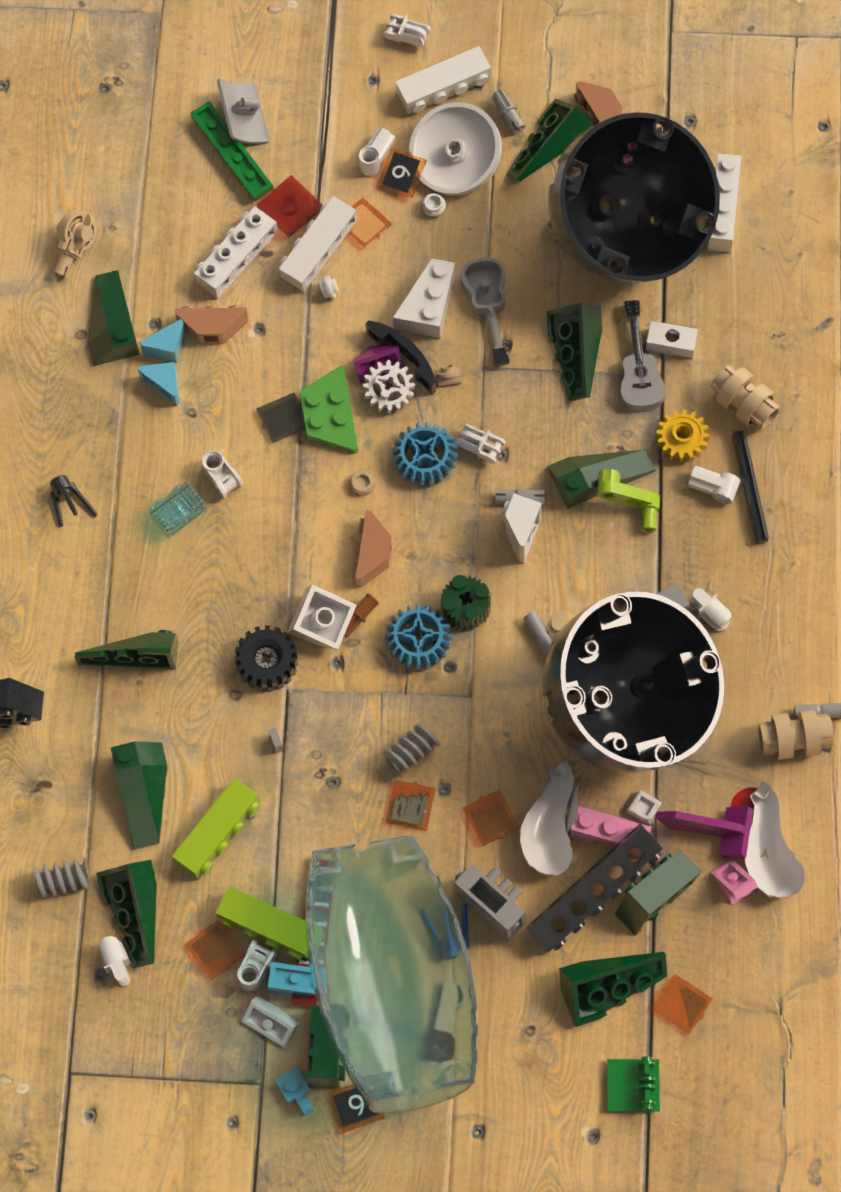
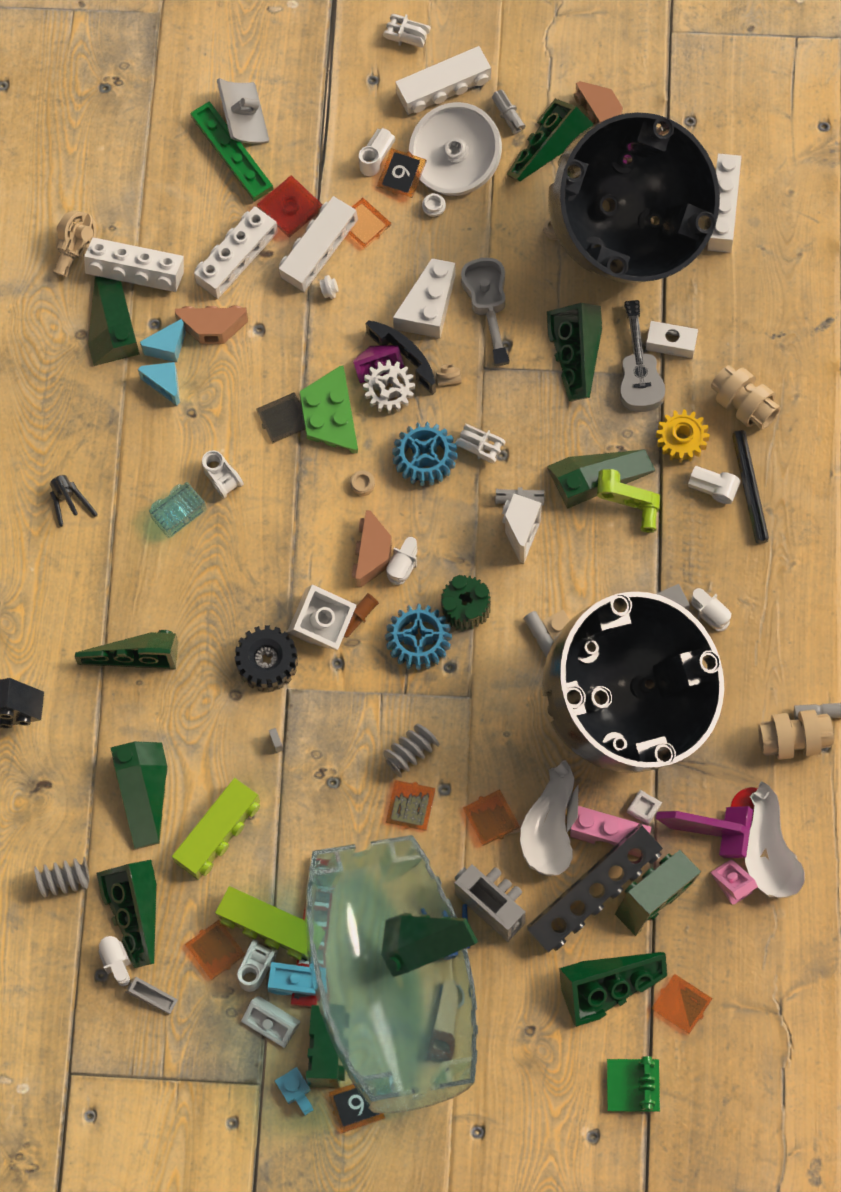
none -> white brick [84,238,184,292]
none -> light grey piece [125,977,177,1014]
none -> dark green wedge [381,913,478,977]
none -> white arm [386,537,417,585]

